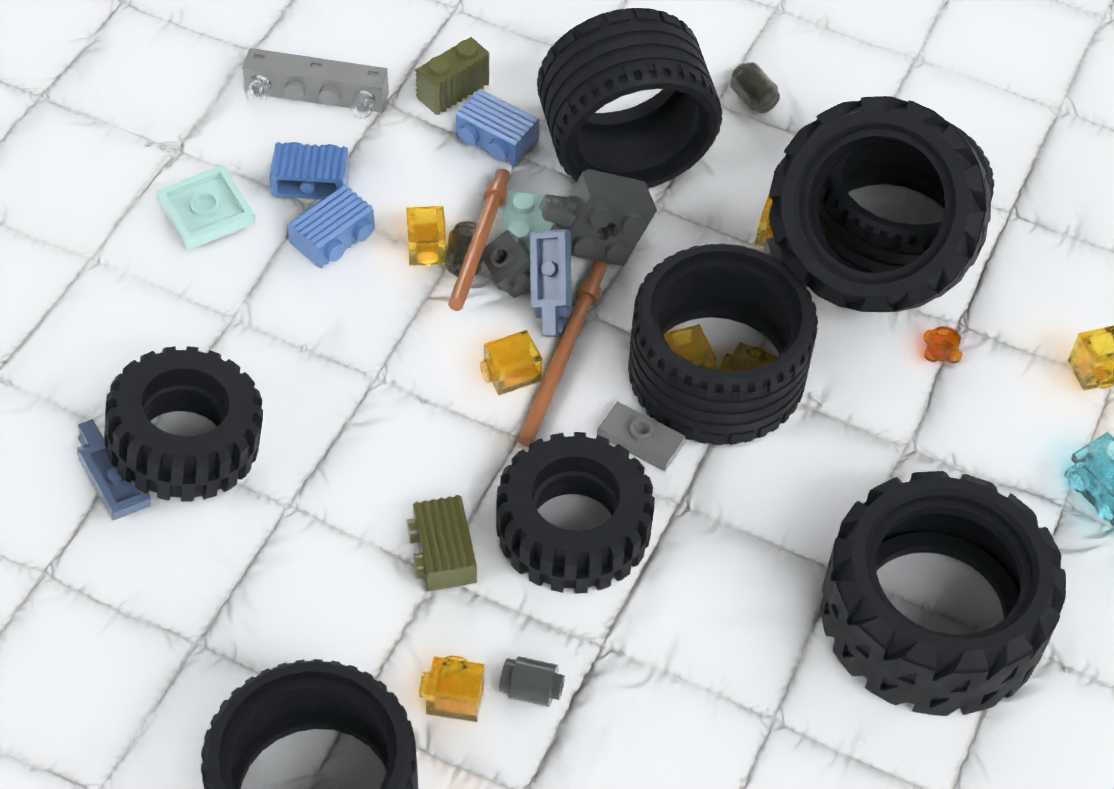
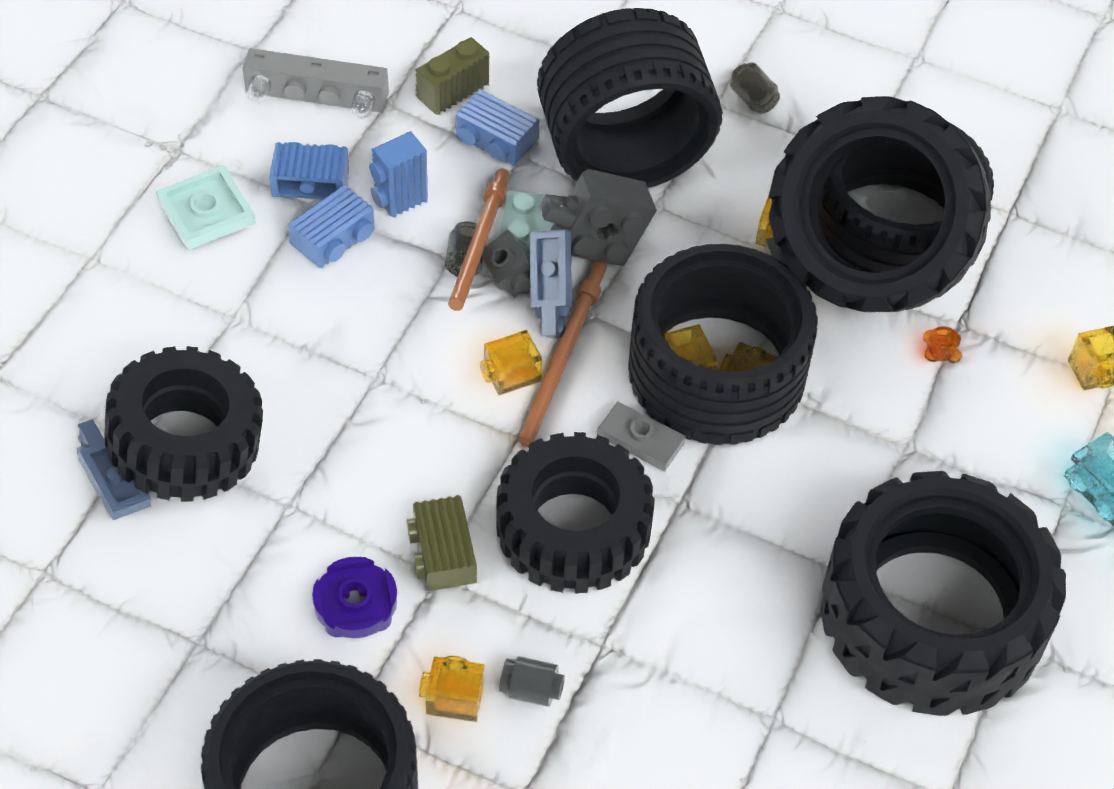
clear yellow brick [406,206,447,266] -> none
none -> dark purple plate [312,557,397,638]
none -> medium blue brick [369,131,428,218]

